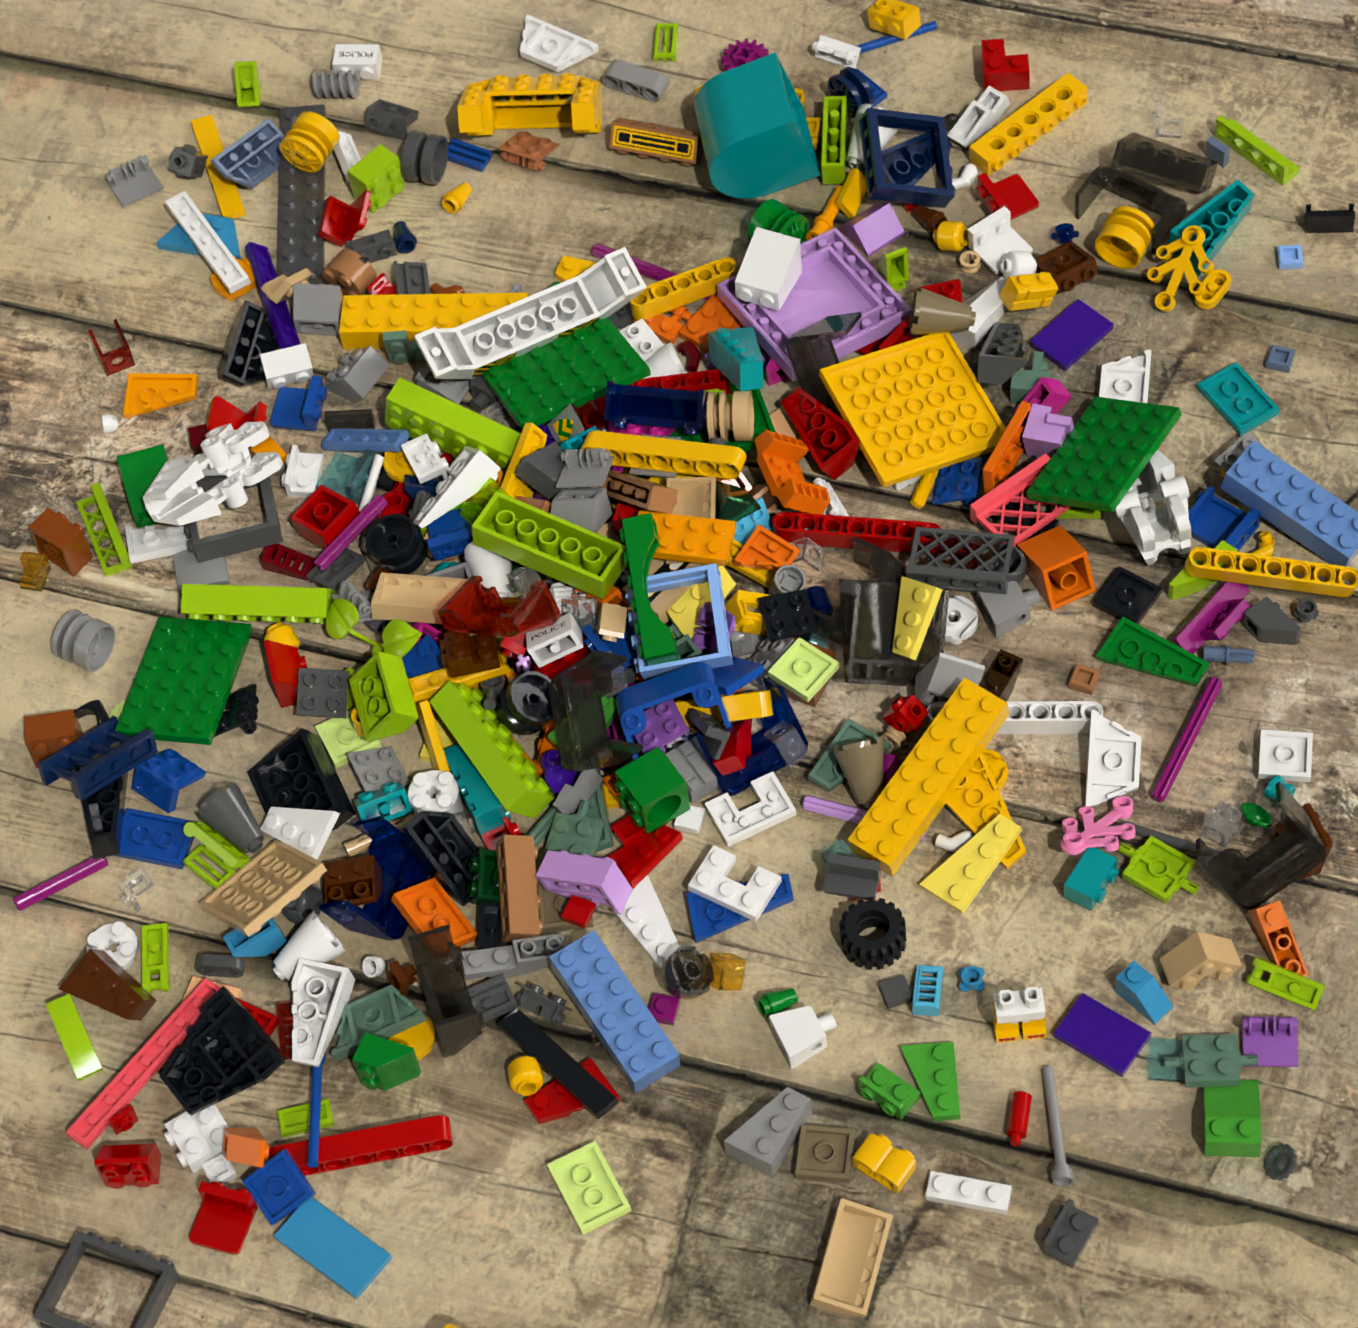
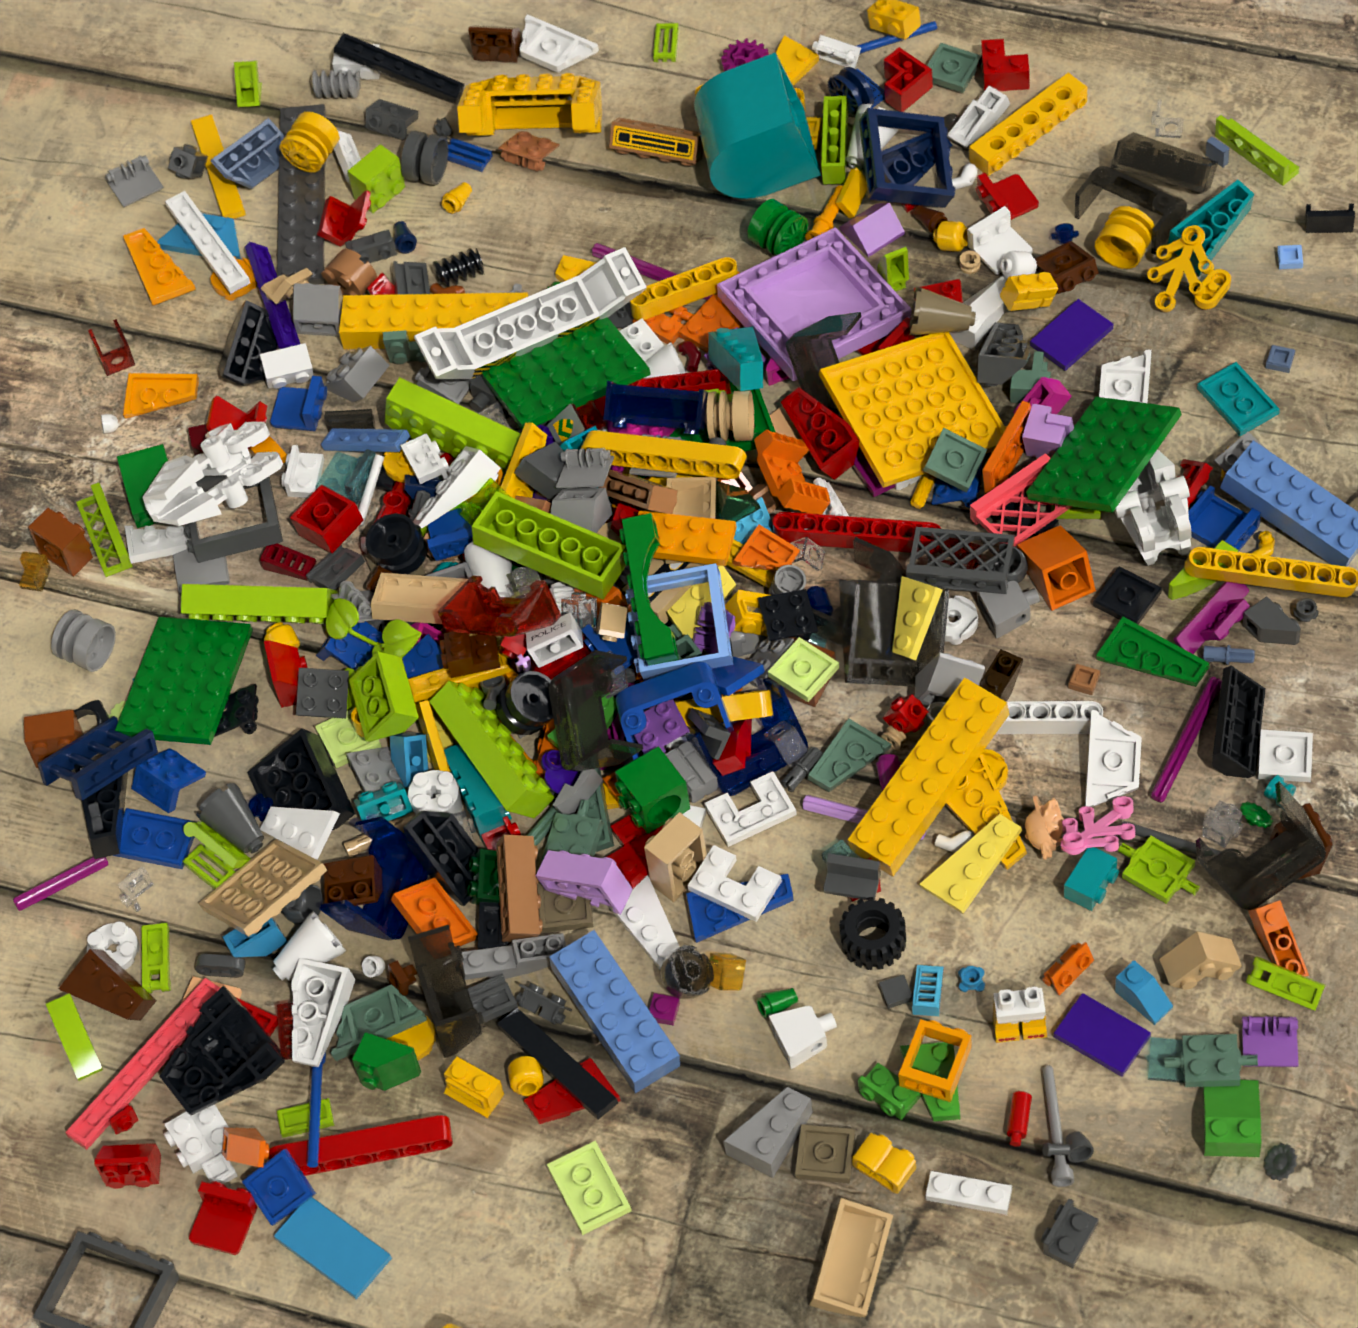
magenta axle [314,495,388,571] -> none
red tile [561,895,596,929] -> none
light grey beam [602,59,669,102] -> none
white slope [735,227,802,311] -> none
dark tan cone [833,736,884,808] -> none
none -> light orange wing [123,228,196,306]
none -> clear blue plate [248,793,273,822]
none -> blue bracket [316,621,384,671]
none -> black tile [334,32,465,104]
none -> dark azure slope [390,732,428,787]
none -> black piece [432,248,484,287]
none -> dark grey plate [434,117,453,139]
none -> yellow window [444,1056,504,1118]
none -> reddish brown slope [468,25,522,63]
none -> tan brick [644,812,707,902]
none -> yellow wing [776,35,819,86]
none -> dark grey axle [781,747,823,792]
none -> magenta plate [853,452,895,497]
none -> red brick [884,47,933,112]
none -> light orange window [899,1019,972,1102]
none -> sand green plate [923,428,987,493]
none -> sand green plate [927,43,982,93]
none -> light nougat hair [1025,796,1064,860]
none -> orange hinge [1042,942,1094,996]
none -> dark grey bar [1042,1131,1094,1163]
none -> red wing [1176,459,1213,507]
none -> black piece [1212,665,1266,778]

